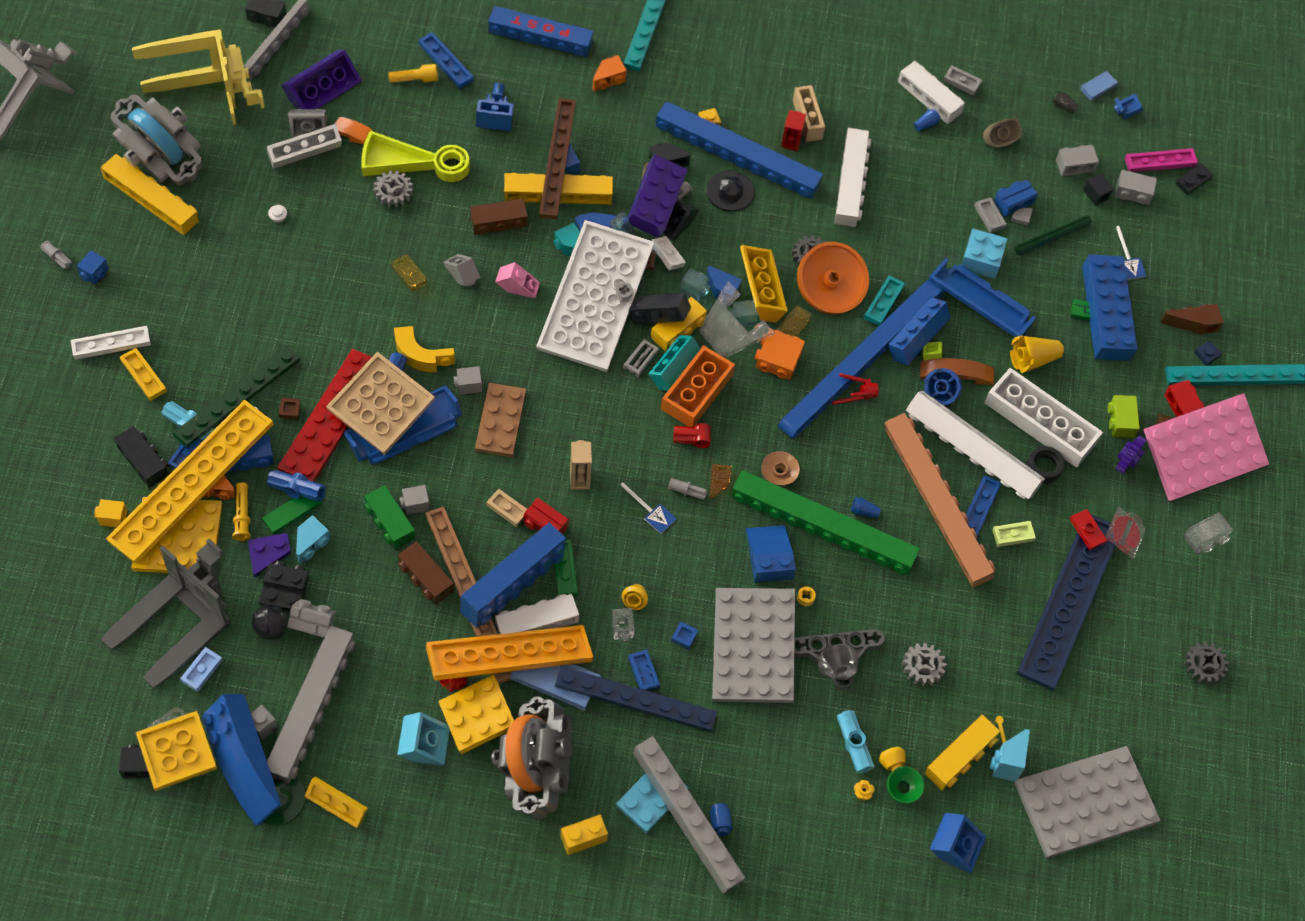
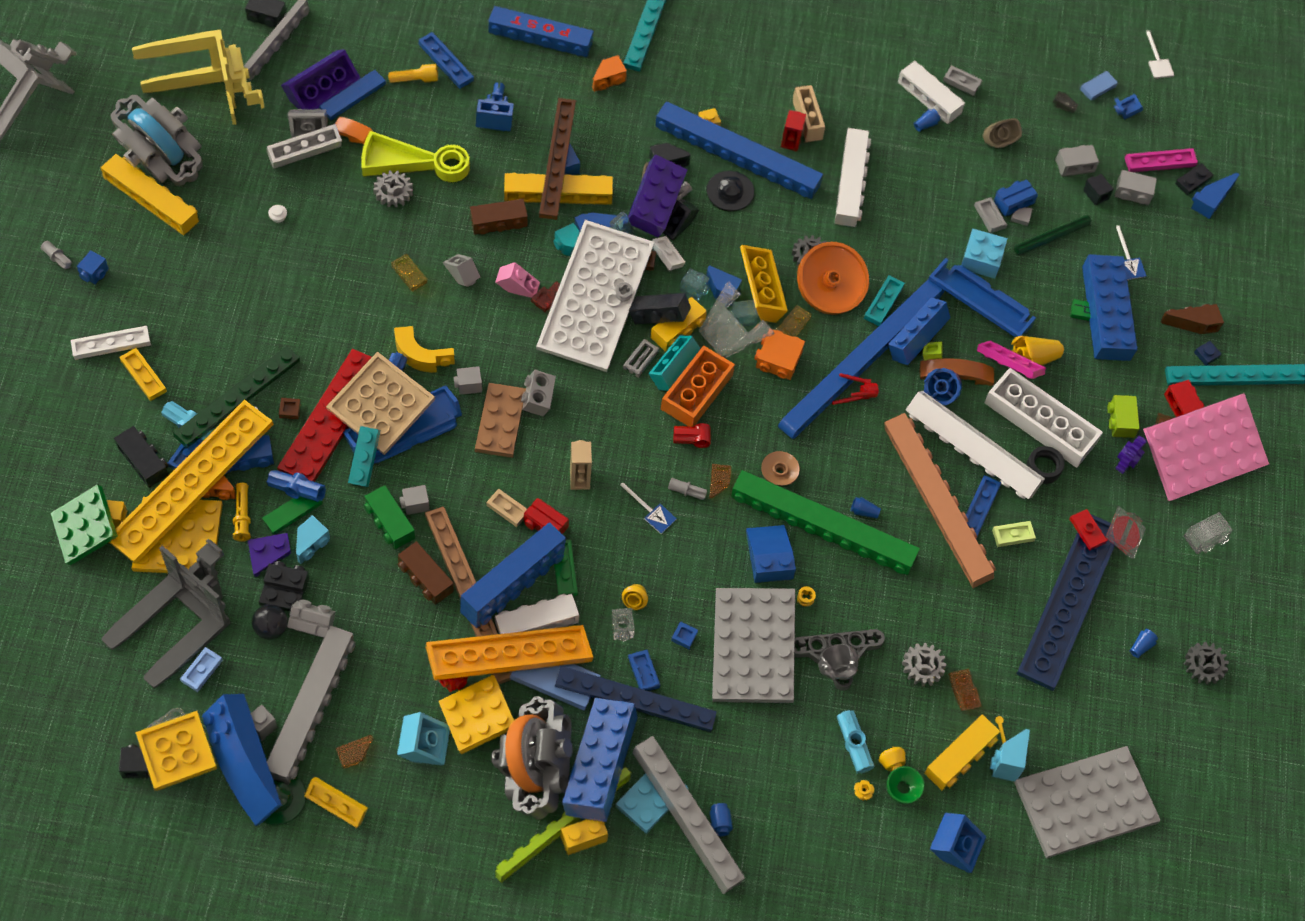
none -> plate [51,485,118,565]
none -> blue tile [319,70,386,120]
none -> clear orange tile [336,734,373,769]
none -> teal plate [348,426,381,487]
none -> lime plate [496,767,631,883]
none -> light grey brick [521,370,556,416]
none -> clear red plate [531,281,560,312]
none -> blue brick [562,698,637,822]
none -> clear orange slope [948,669,981,711]
none -> dark pink plate [977,341,1046,379]
none -> blue cone [1129,629,1158,658]
none -> white piece [1147,31,1174,78]
none -> blue slope [1191,173,1239,219]

